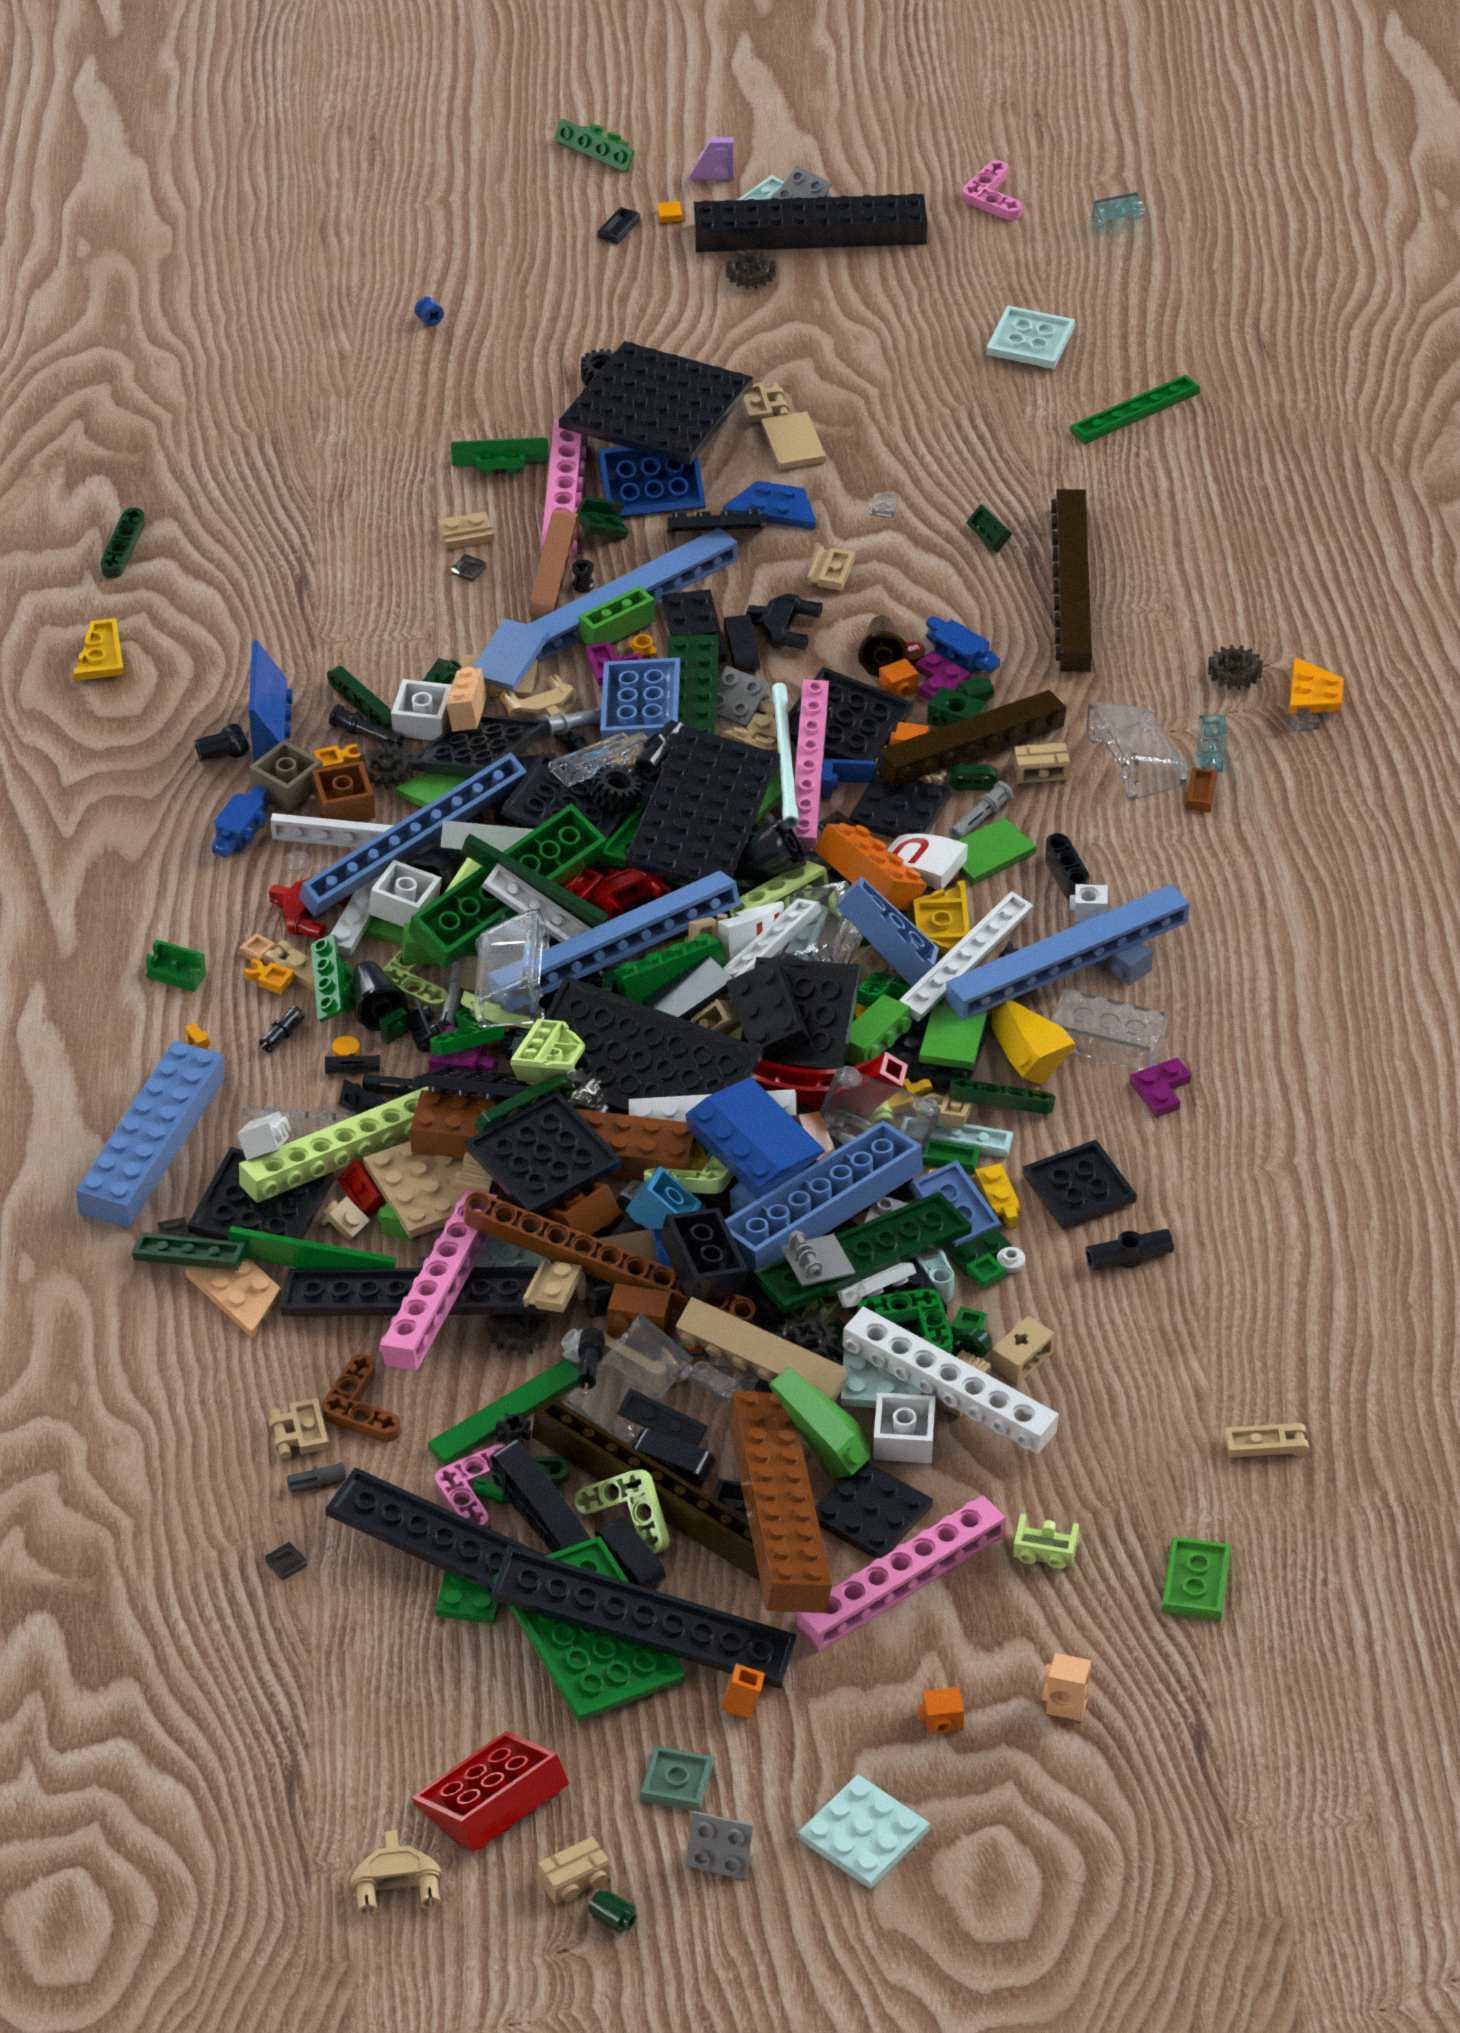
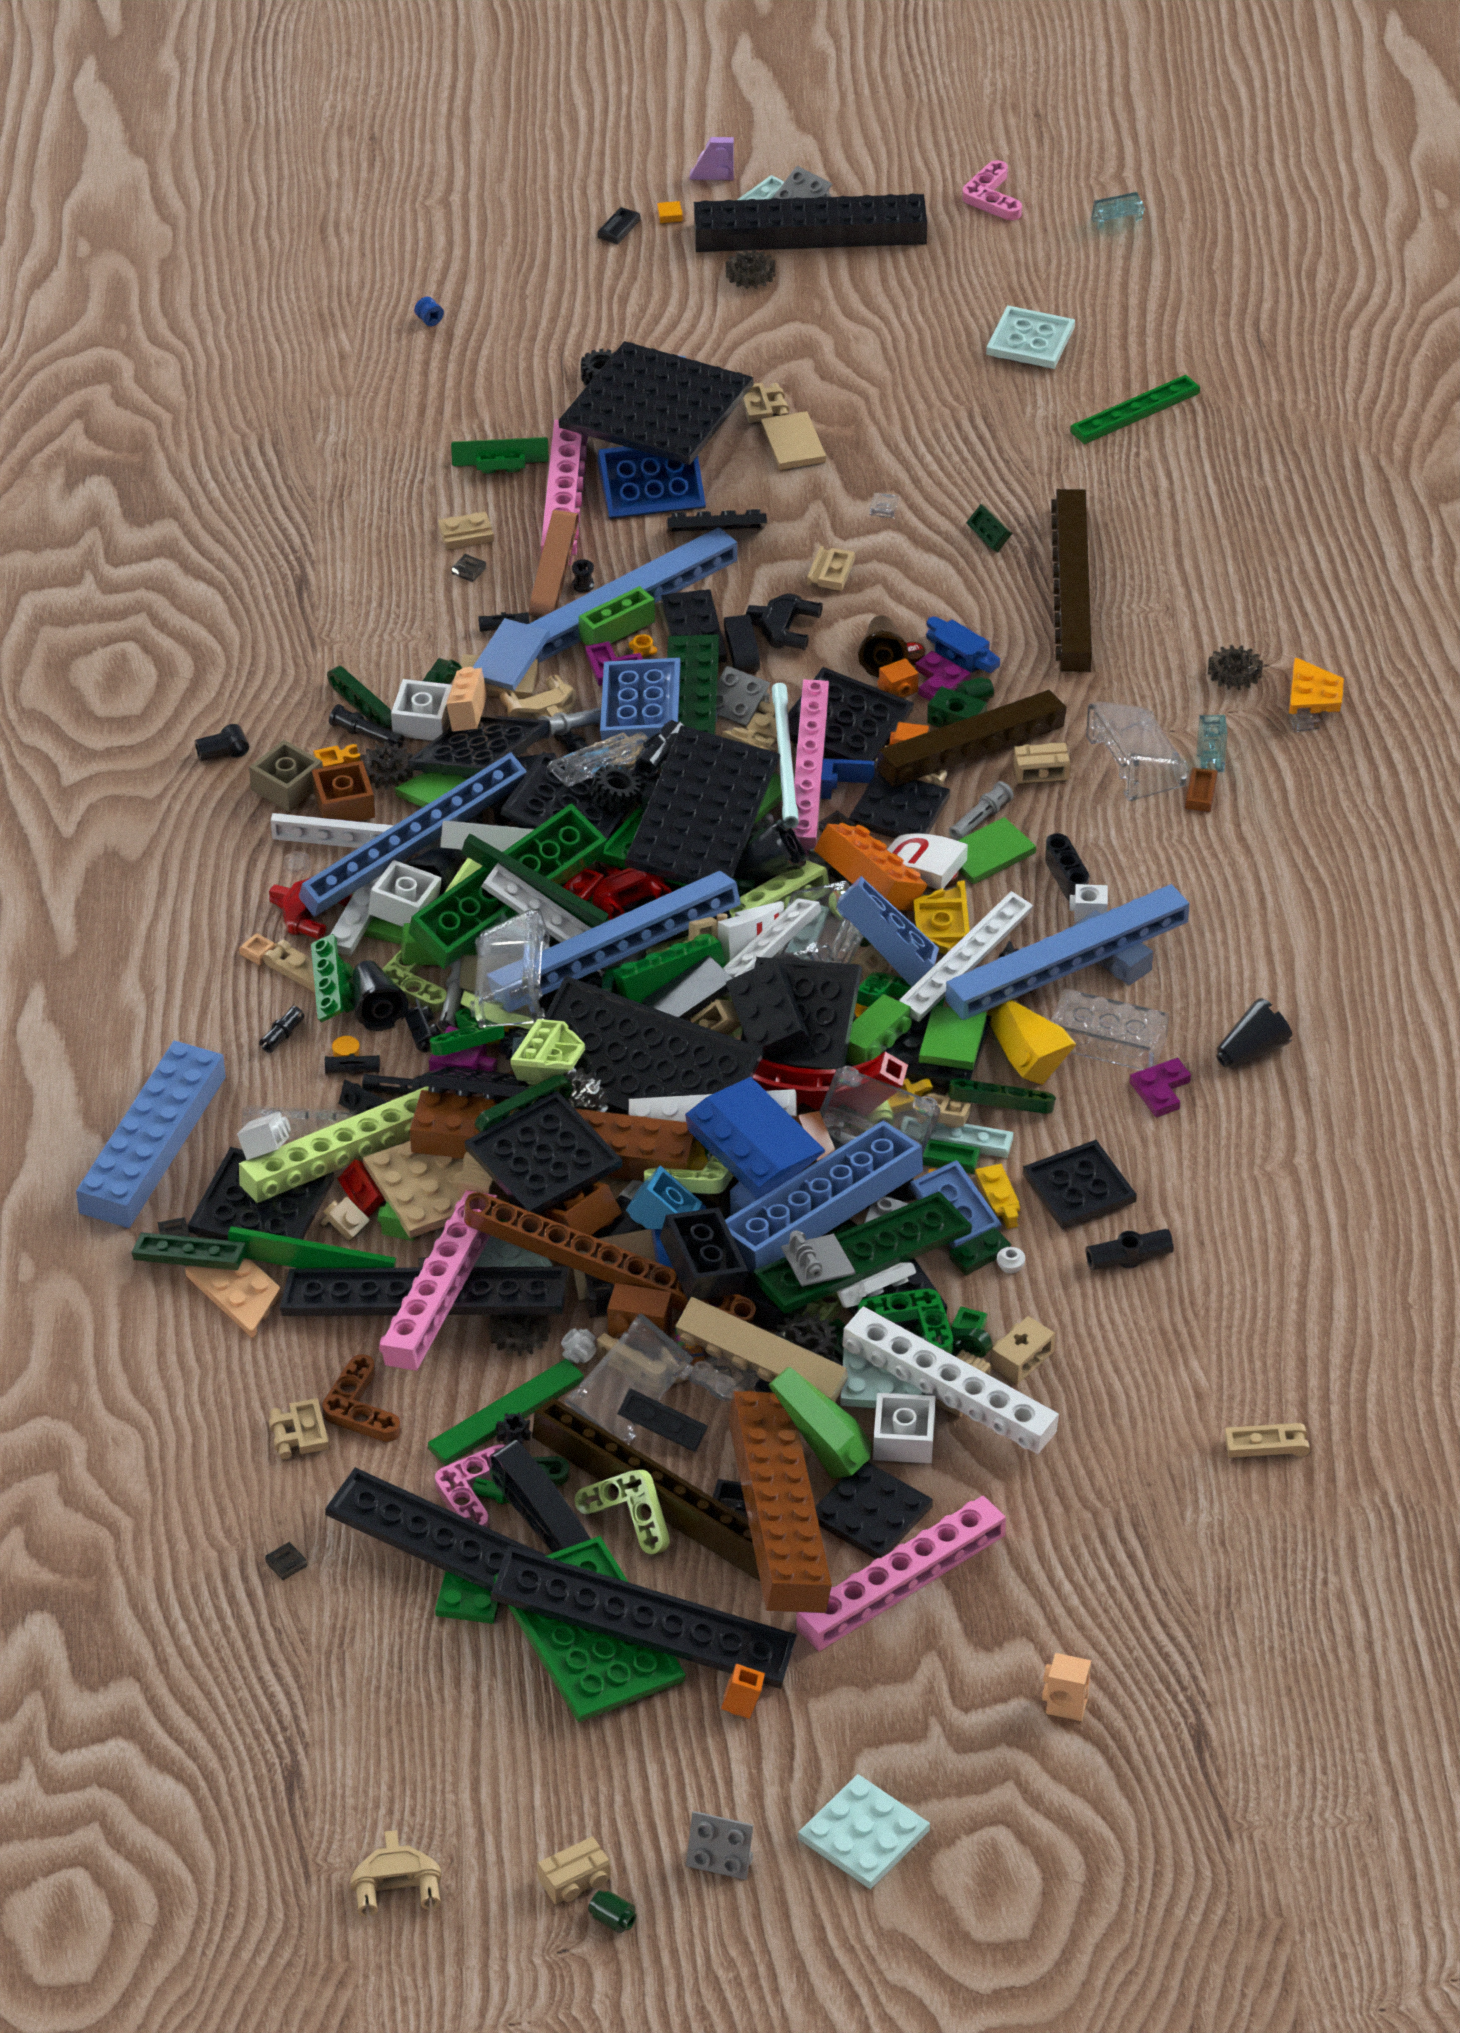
yellow wing [73,618,124,681] -> none
dark green beam [100,508,145,578] -> none
green hinge [146,939,206,992] -> none
light orange plate [185,1022,210,1050] -> none
blue hinge [212,785,268,857] -> none
light orange plate [244,959,295,995] -> none
blue slope [249,641,293,763] -> none
dark grey axle [287,1462,346,1492] -> none
dark green plate [380,1007,409,1044] -> none
red slope [411,1731,569,1852] -> none
tan plate [523,1260,583,1313] -> none
green bracket [554,119,634,171] -> none
dark green bracket [576,496,630,539] -> none
black pin [577,1327,605,1390] -> none
black beam [594,1517,666,1588] -> none
black beam [631,1429,716,1487] -> none
sand green tile [640,1745,714,1812] -> none
blue wing [723,481,816,530] -> none
light aqua piece [915,1249,954,1302] -> none
orange brick [918,1687,964,1734] -> none
dark green beam [949,764,998,791] -> none
green plate [966,1253,1006,1289] -> none
yellowish green window [1014,1514,1079,1569] -> none
bright green tile [1161,1536,1231,1621] -> none
none -> black pin [478,612,530,632]
none -> black cone [1216,998,1293,1069]

